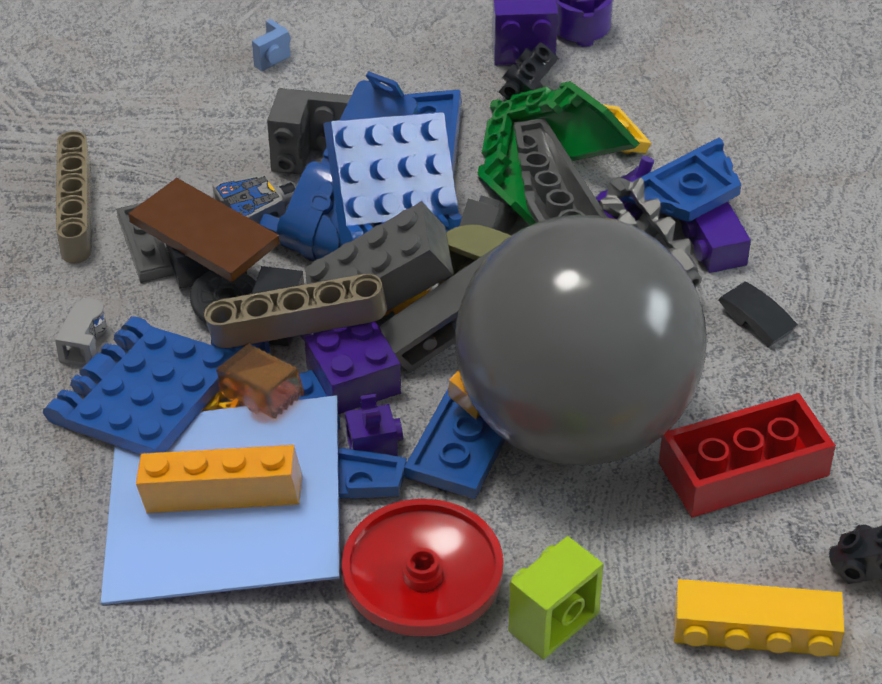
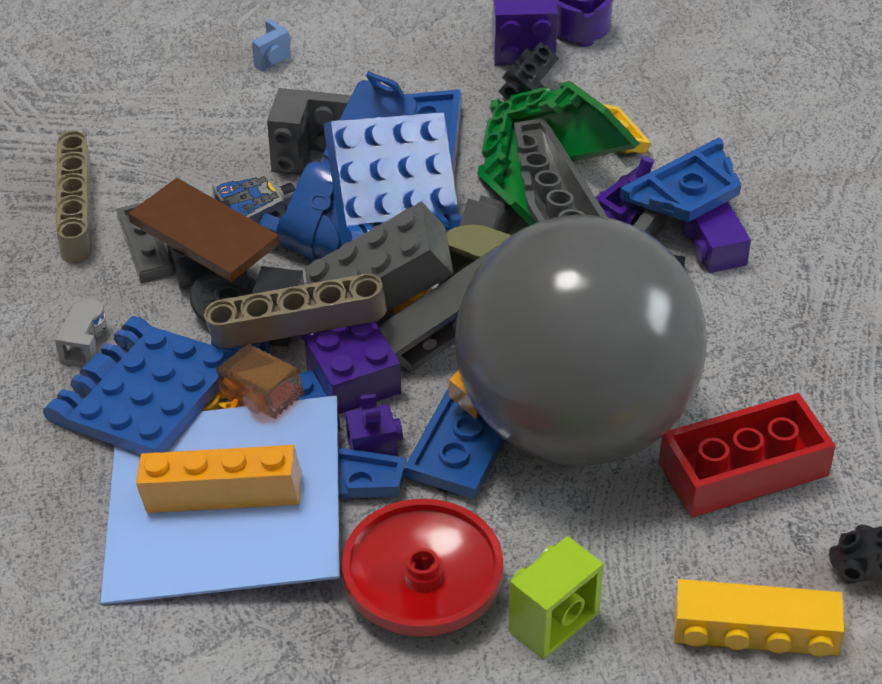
dark grey sword [600,177,702,288] -> none
black slope [718,281,798,348] -> none

